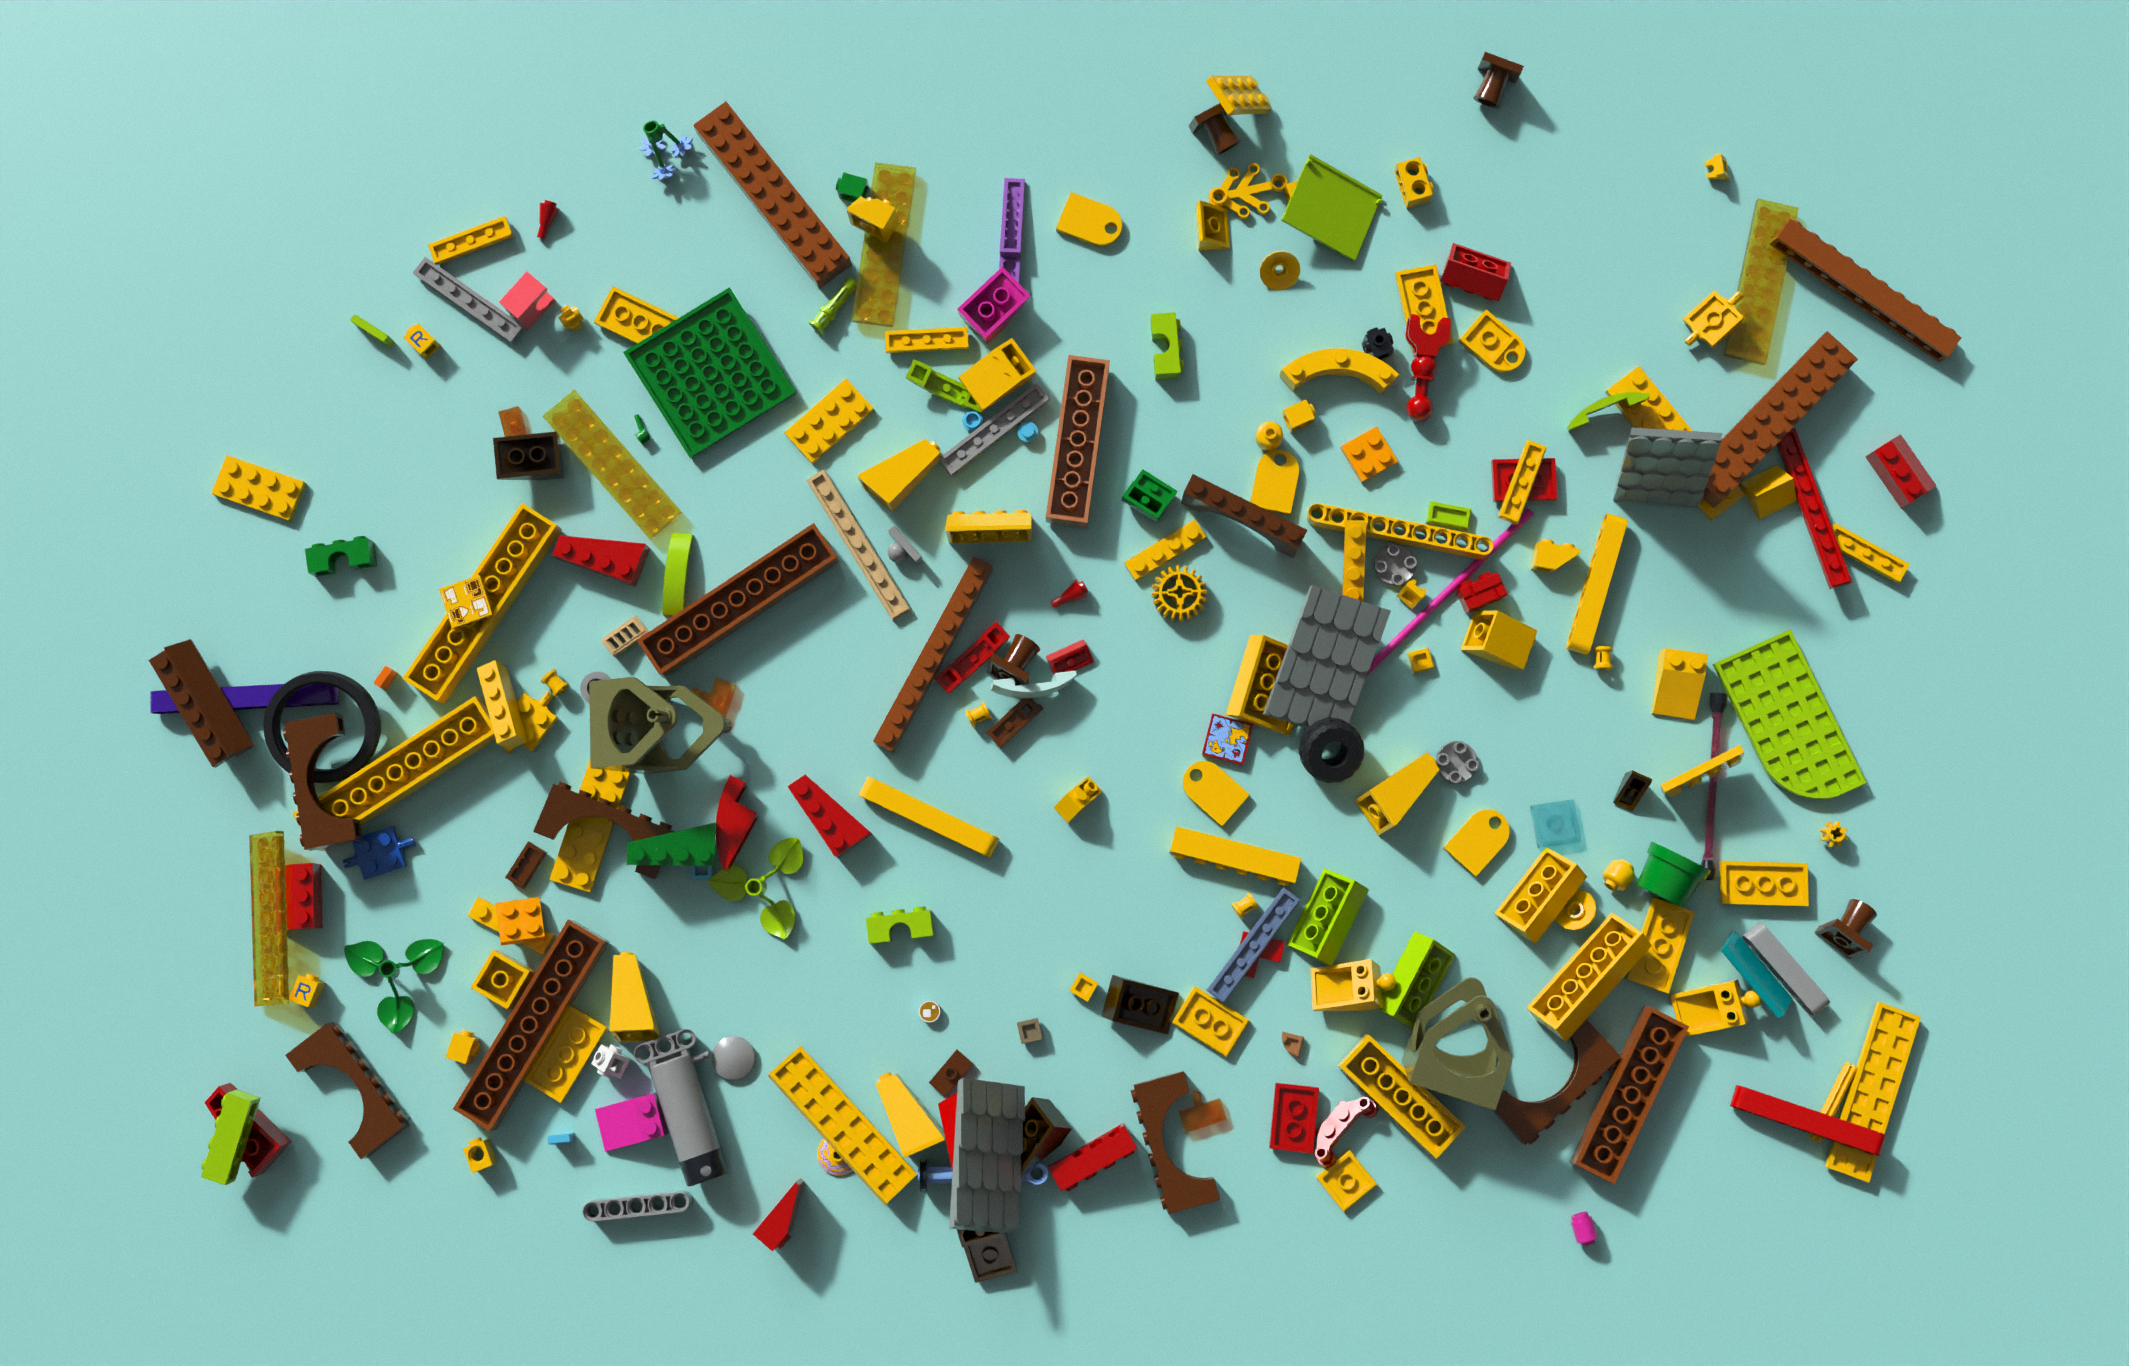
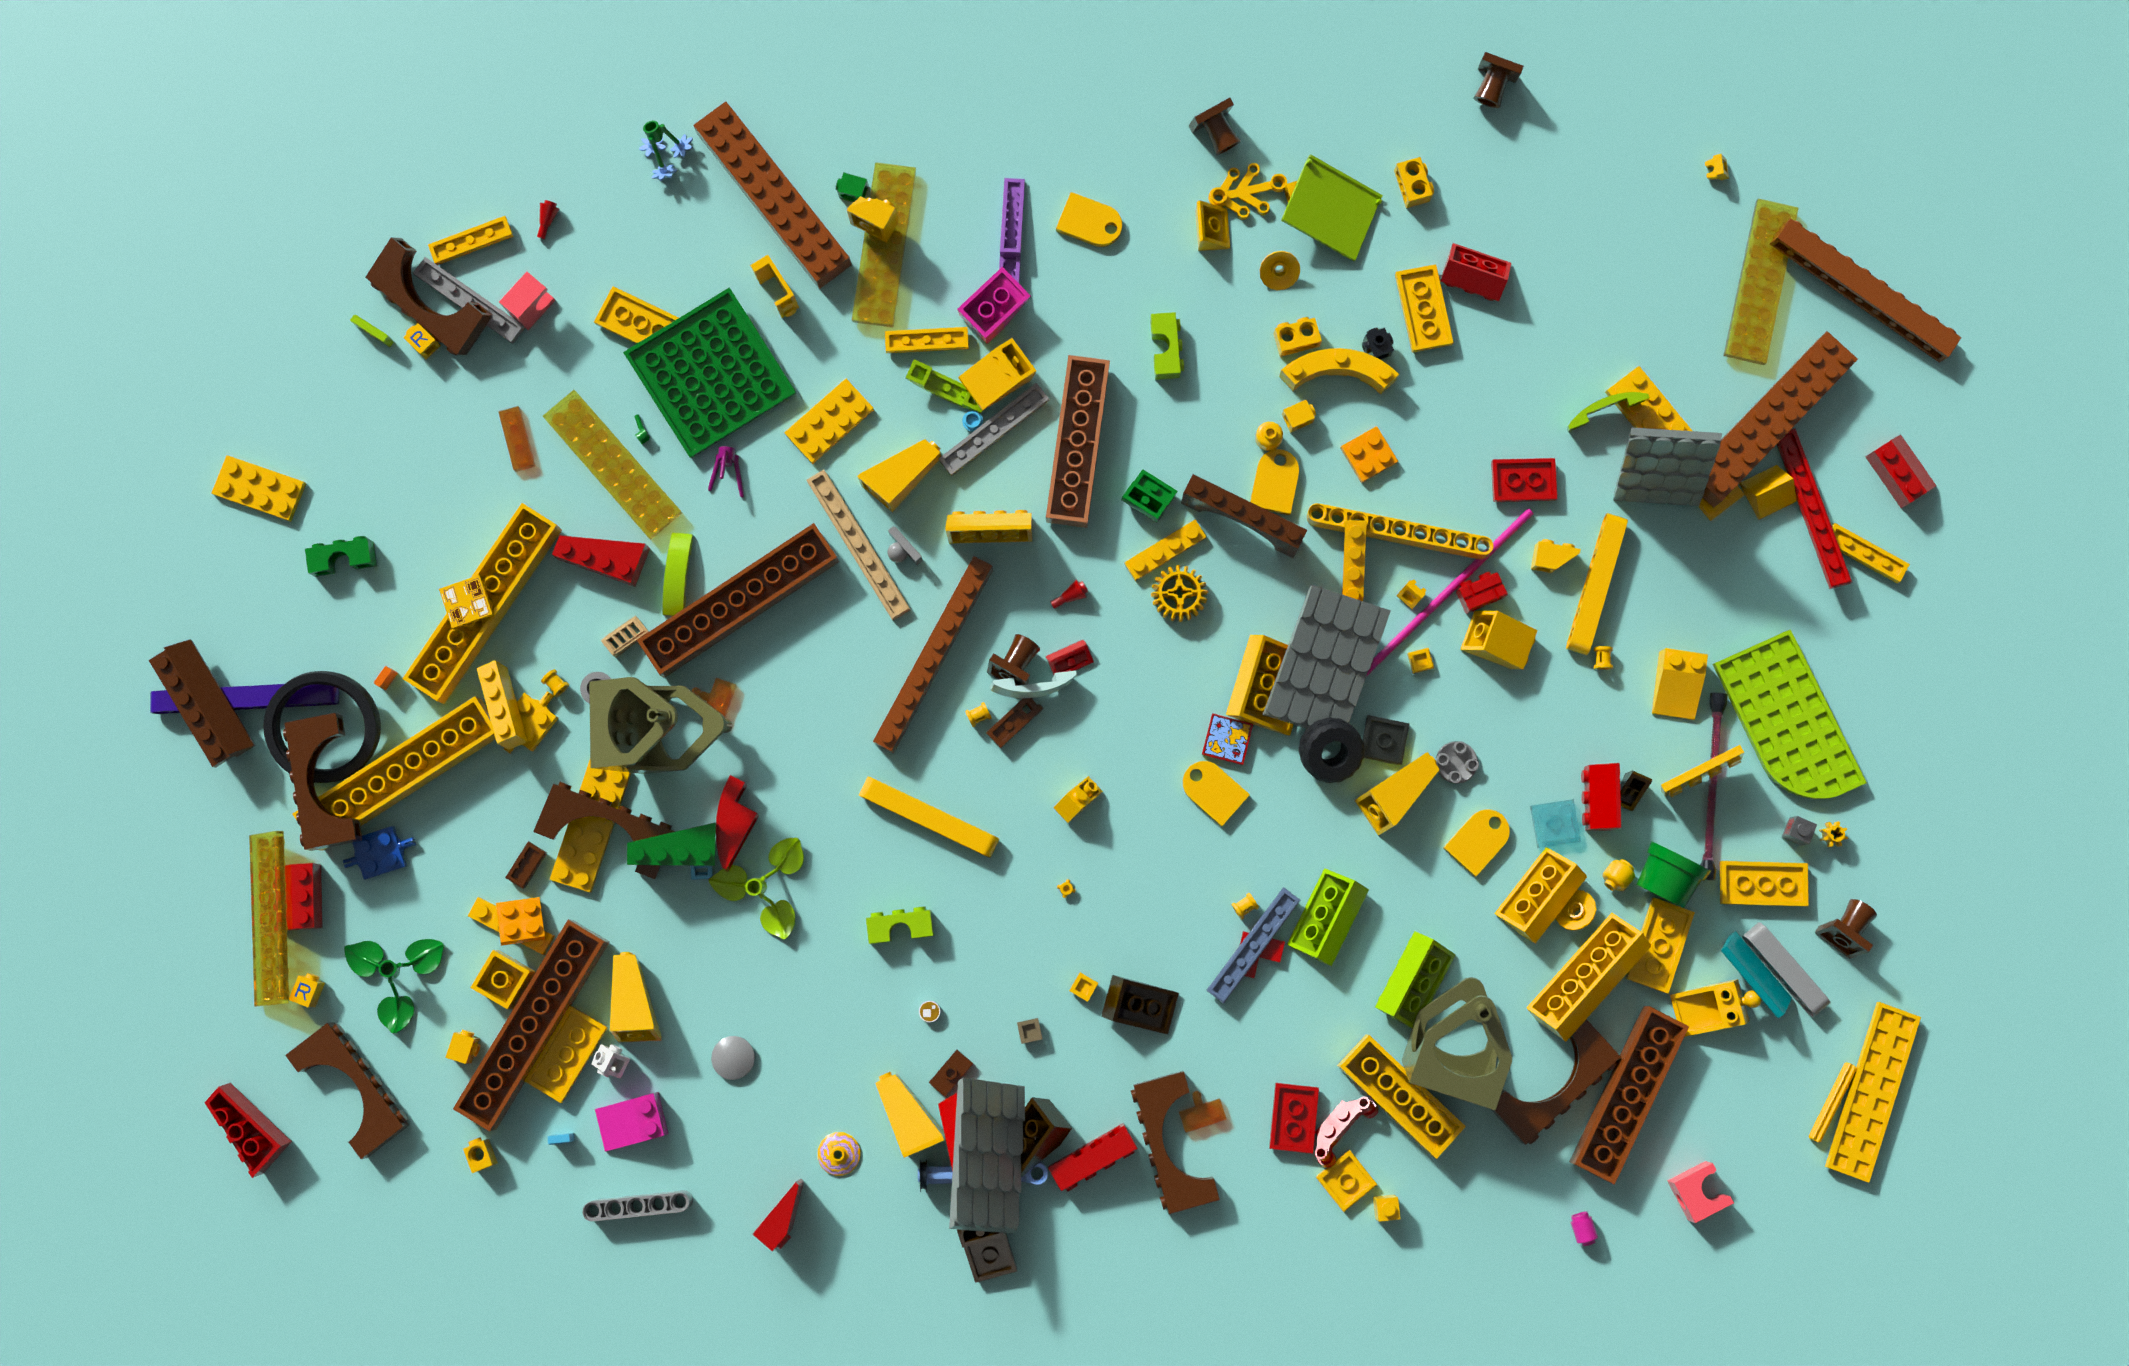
lime brick [201,1090,261,1185] -> none
dark brown slope [493,431,564,480] -> none
yellow gear [558,304,584,332] -> none
light grey piece [634,1029,729,1187] -> none
yellow plate [768,1046,917,1205] -> none
red wedge [787,775,872,858] -> none
lime pin [808,277,859,335] -> none
red slope [934,621,1010,694] -> none
medium azure plate [1017,422,1038,443] -> none
yellow brick [1169,826,1301,887] -> none
yellow tile [1172,986,1250,1057] -> none
yellow plate [1206,76,1272,115] -> none
medium nougat tile [1282,1031,1304,1058] -> none
yellow slope [1310,959,1396,1011] -> none
light grey dish [1374,544,1417,586] -> none
red piece [1405,314,1451,422] -> none
lime tile [1426,501,1472,530] -> none
yellow tile [1458,310,1525,373] -> none
yellow tile [1497,440,1547,525] -> none
yellow plate [1683,290,1744,348] -> none
red beam [1730,1085,1886,1156] -> none
none -> reddish brown arch [365,237,493,356]
none -> magenta plant [708,446,744,497]
none -> yellow panel [750,255,799,318]
none -> yellow piece [1057,879,1076,898]
none -> yellow brick [1273,317,1322,357]
none -> pearl dark grey tile [1363,715,1410,765]
none -> yellow brick [1373,1195,1401,1222]
none -> red slope [1581,763,1621,831]
none -> coral piece [1667,1161,1734,1223]
none -> flat silver brick [1782,816,1817,846]

